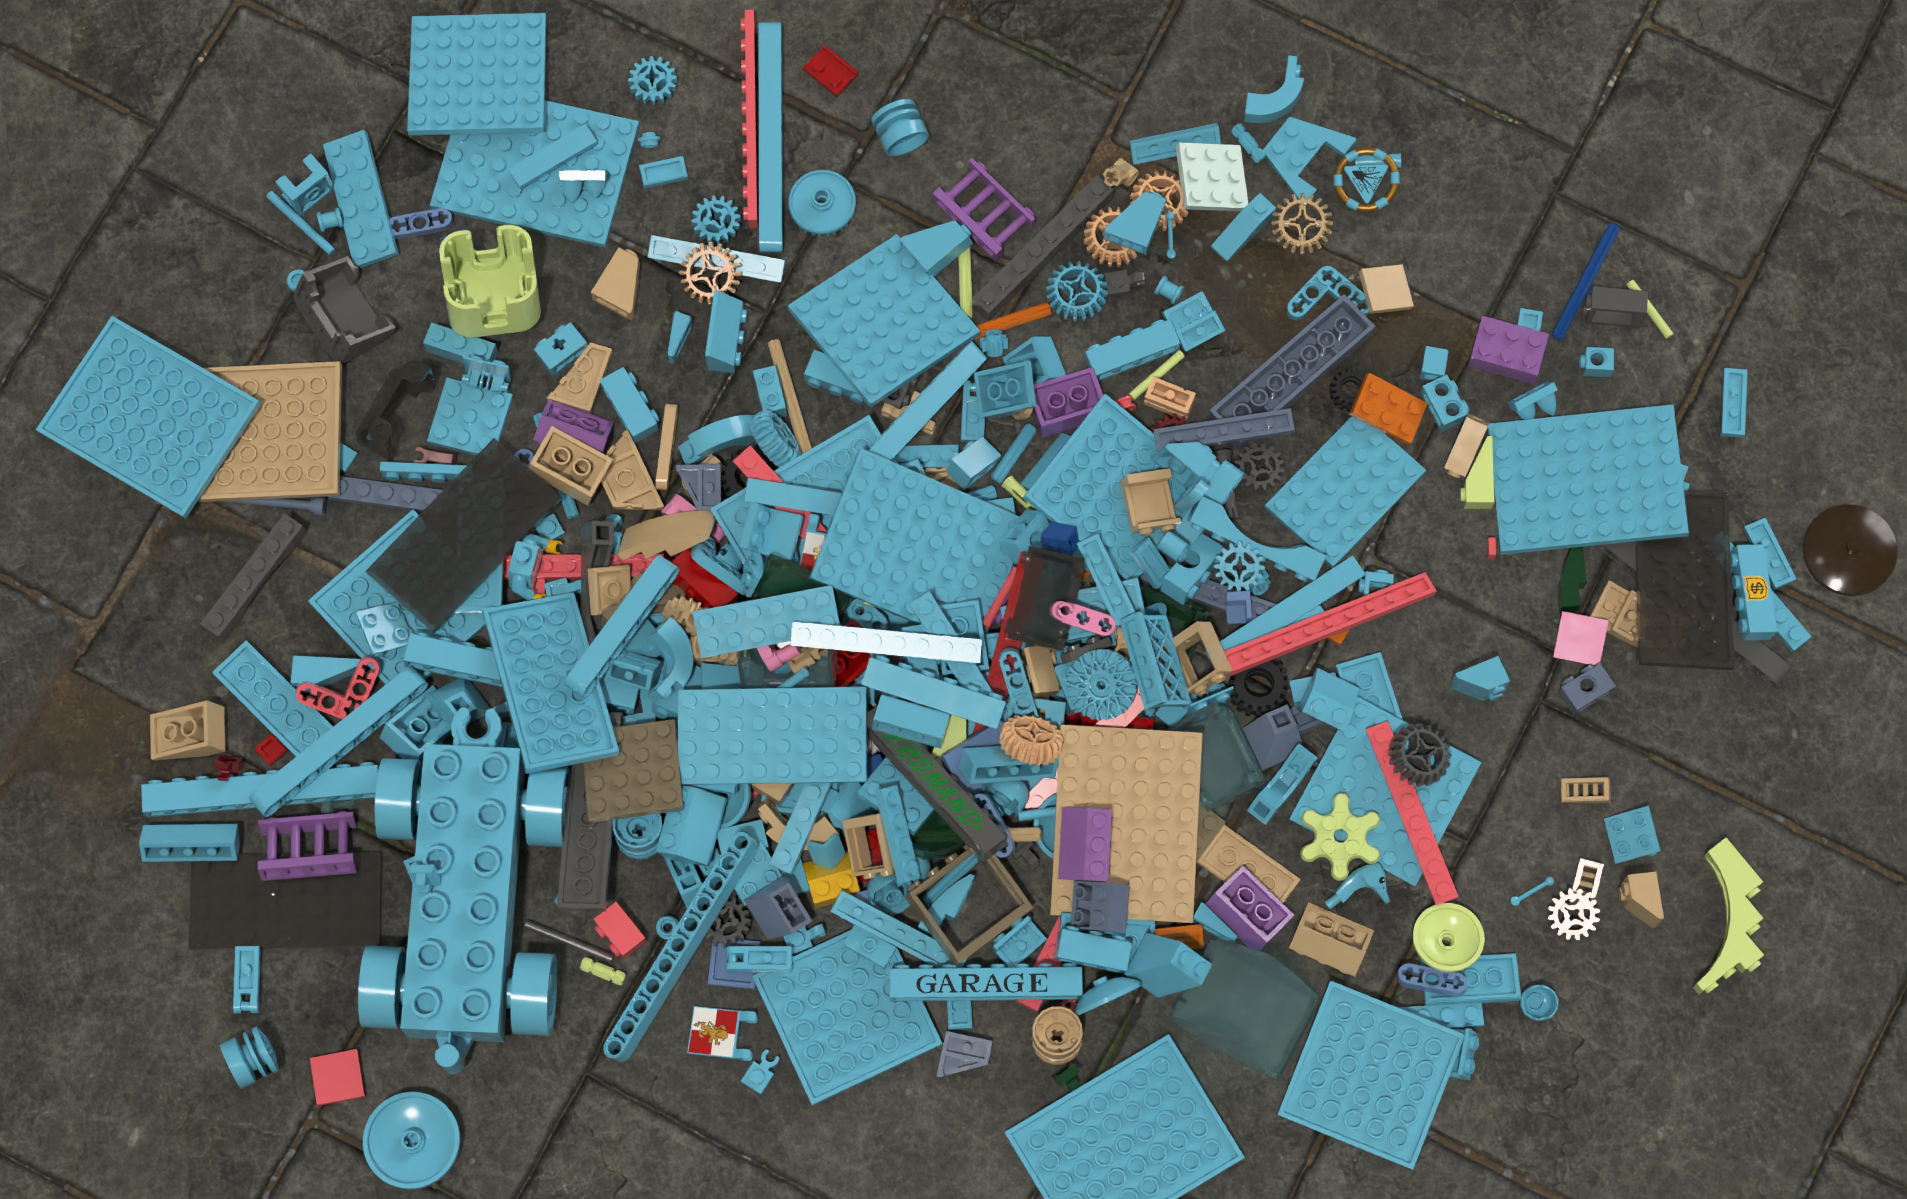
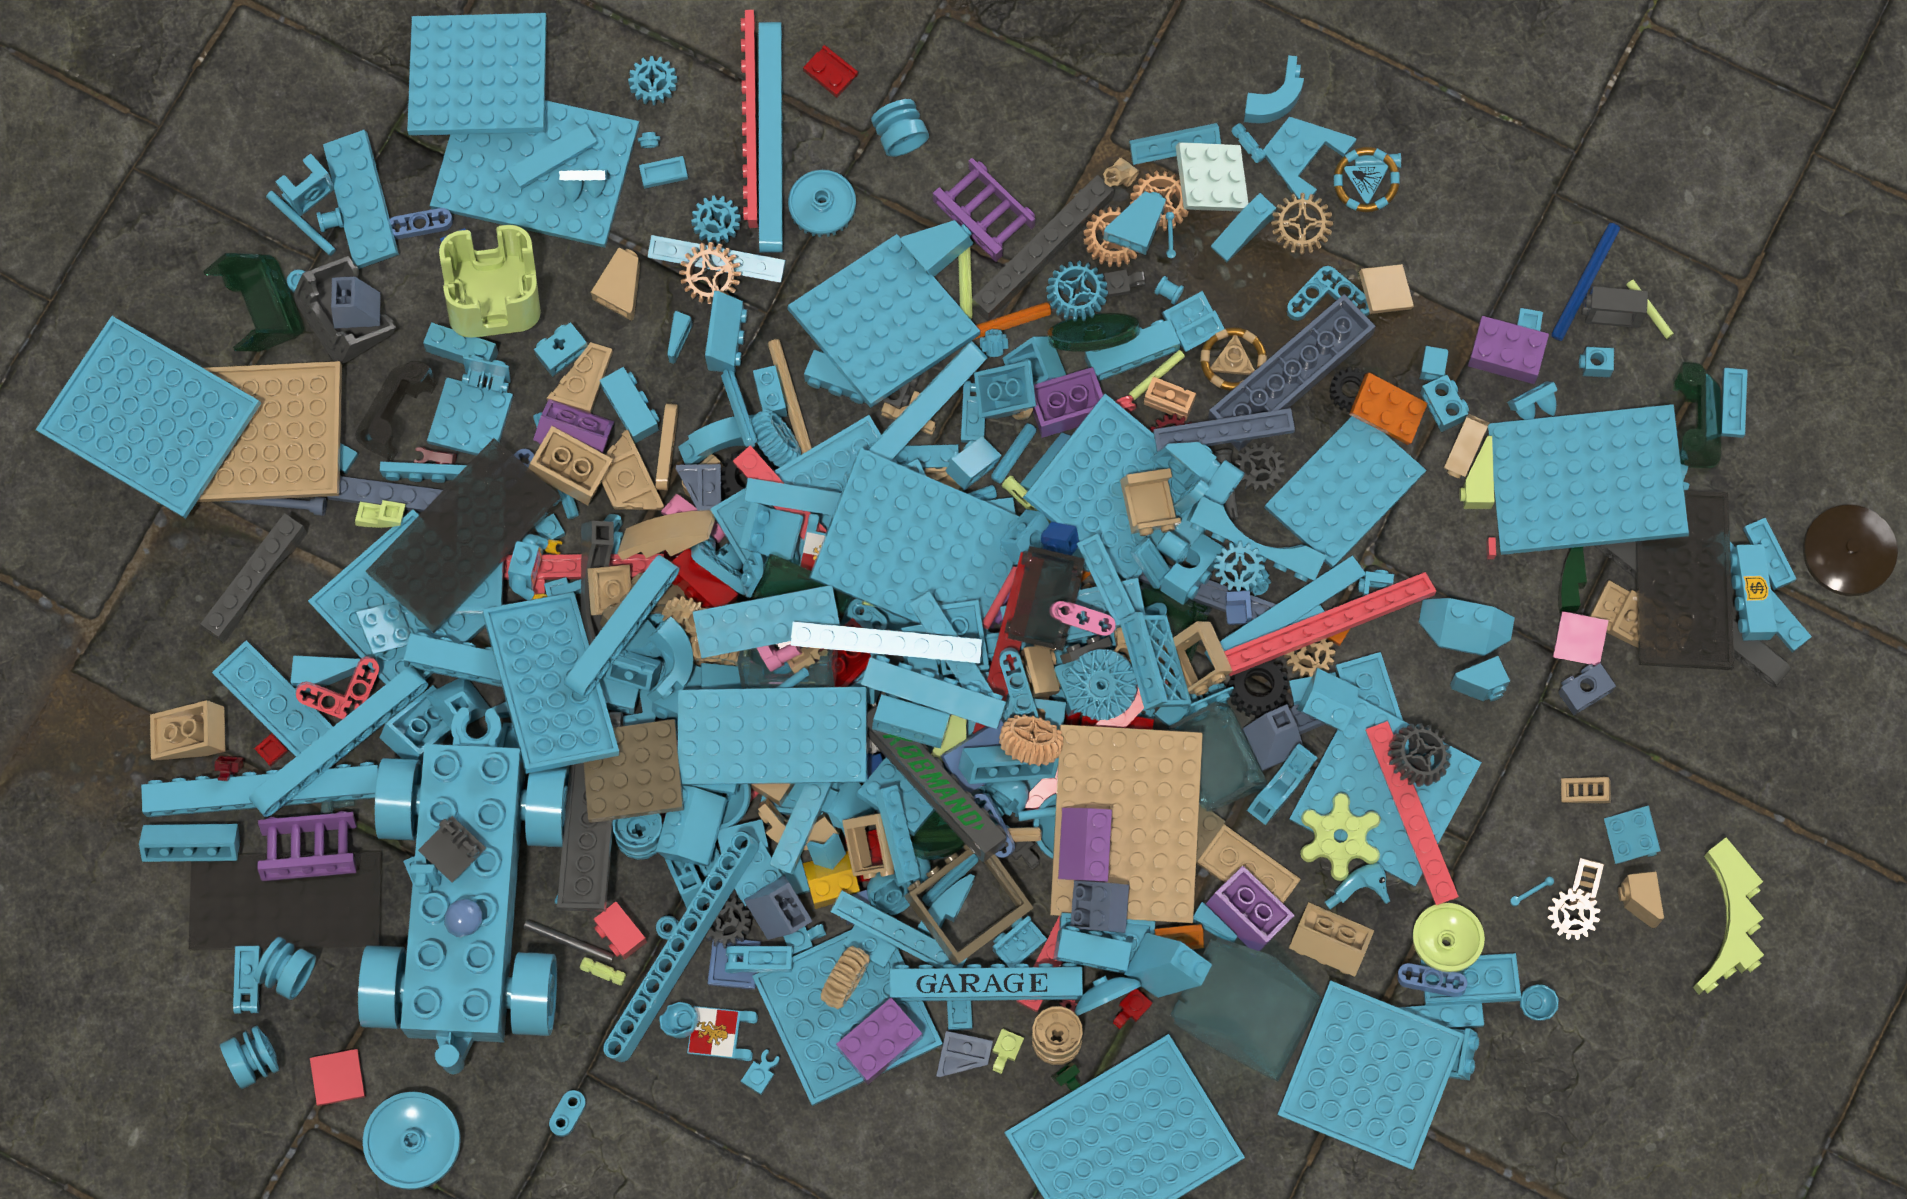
none -> clear green windscreen [203,253,304,352]
none -> medium azure wheel [254,937,316,1000]
none -> sand blue slope [331,277,381,328]
none -> yellowish green slope [355,500,405,528]
none -> dark grey hinge [418,816,487,883]
none -> medium blue hair [444,899,482,938]
none -> medium azure plate [549,1090,586,1137]
none -> medium azure hair [659,1002,698,1039]
none -> medium azure axle [721,369,757,447]
none -> tan gear [821,946,870,1010]
none -> medium lavender brick [836,998,923,1085]
none -> yellowish green plate [993,1029,1024,1074]
none -> clear green dish [1047,313,1140,352]
none -> red plate [1113,989,1153,1030]
none -> tan piece [1200,327,1267,391]
none -> tan gear [1284,638,1335,678]
none -> medium azure wedge [1418,598,1515,656]
none -> clear green windscreen [1673,362,1721,468]

